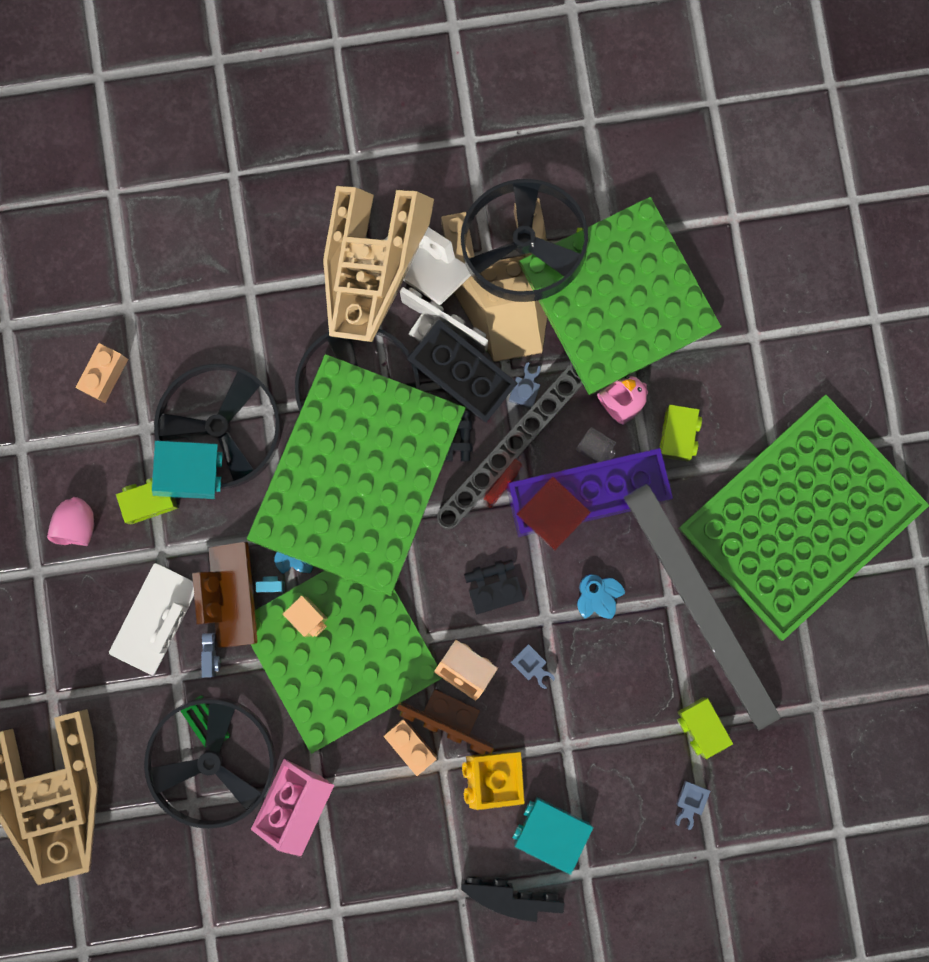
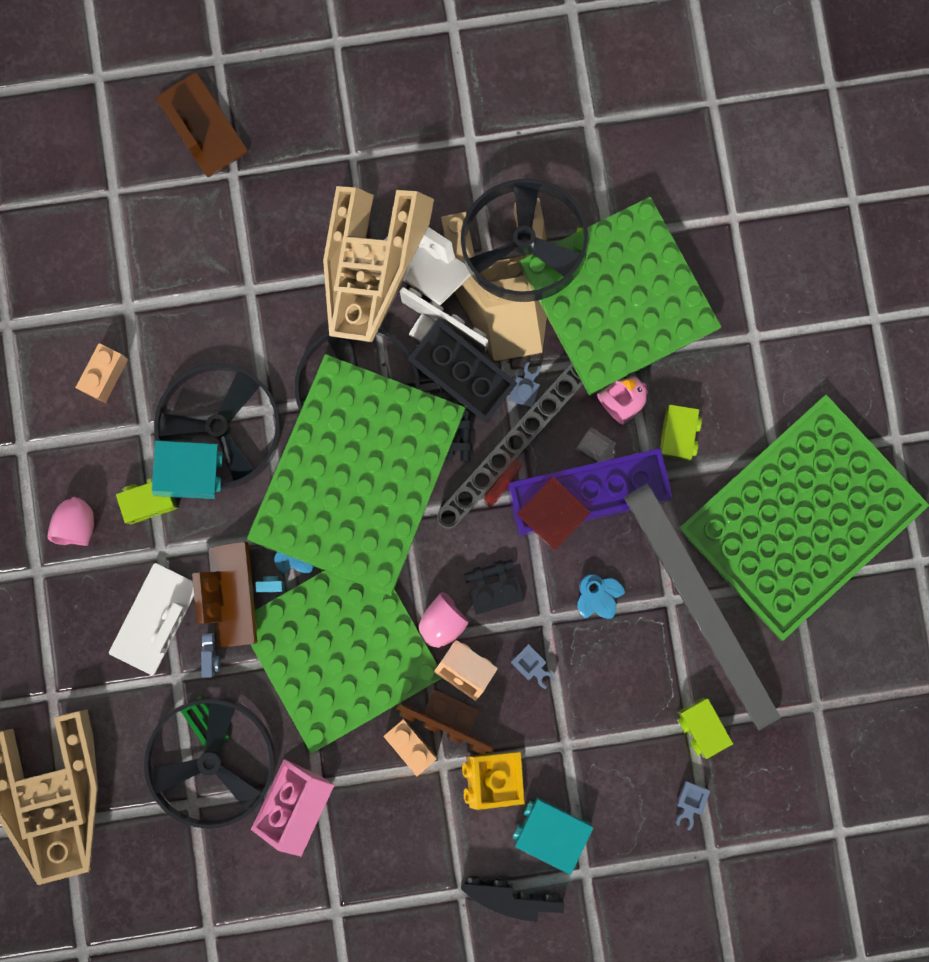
light nougat brick [283,596,328,637] -> none
none -> reddish brown bracket [156,73,248,178]
none -> bright pink piece [419,592,469,648]

